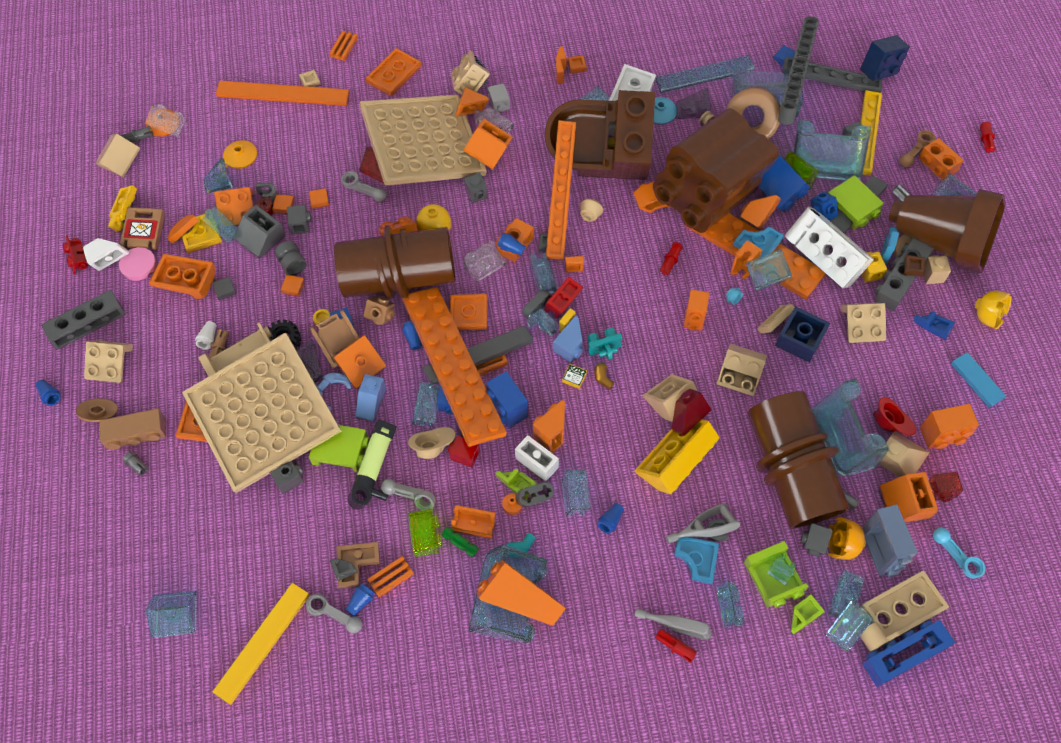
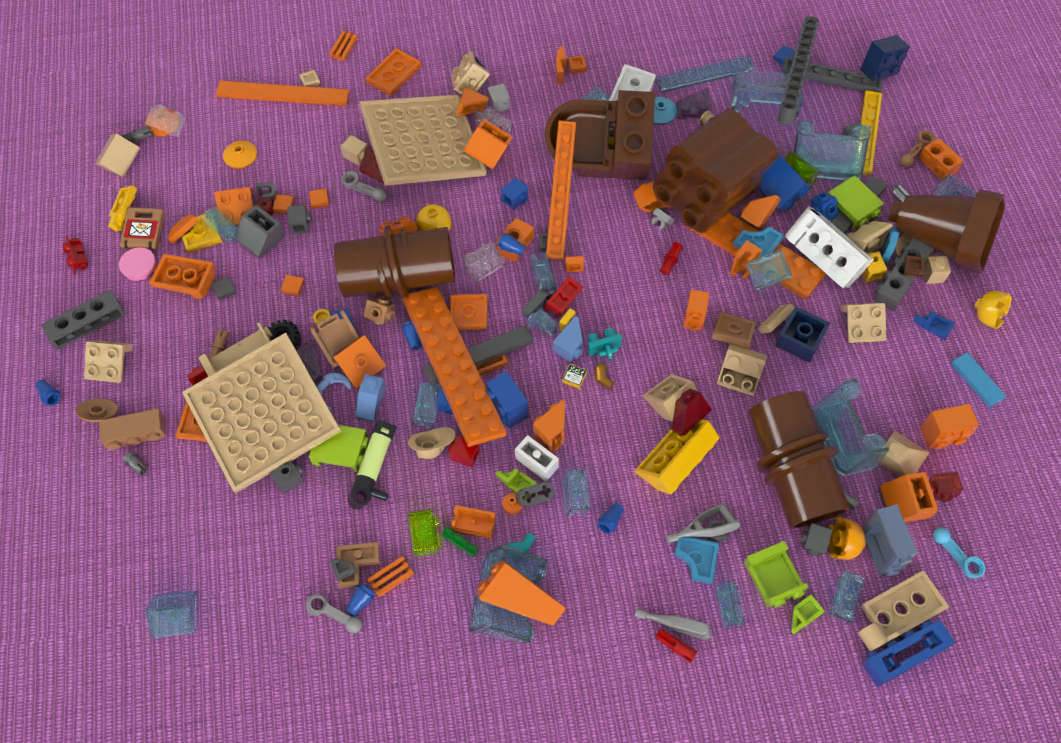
white slope [83,238,129,271] -> none
white cone [195,321,217,350] -> none
clear light blue slope [203,158,233,193] -> none
yellow tile [212,583,310,705] -> none
dark grey wheel [274,241,307,276] -> none
light grey piece [381,479,436,511] -> none
dark grey brick [464,173,488,204] -> none
tan cone [580,199,603,222] -> none
medium nougat piece [726,86,781,139] -> none
medium azure plate [726,288,743,305] -> none
clear light blue tile [767,556,795,585] -> none
clear light blue slope [825,601,873,652] -> none
red piece [873,397,916,436] -> none
red axle [980,121,995,153] -> none
none -> red tile [187,366,208,386]
none -> tan brick [340,135,370,166]
none -> blue brick [501,178,528,210]
none -> light grey tile [651,208,675,230]
none -> medium nougat tile [712,312,756,349]
none -> tan slope [846,221,893,253]

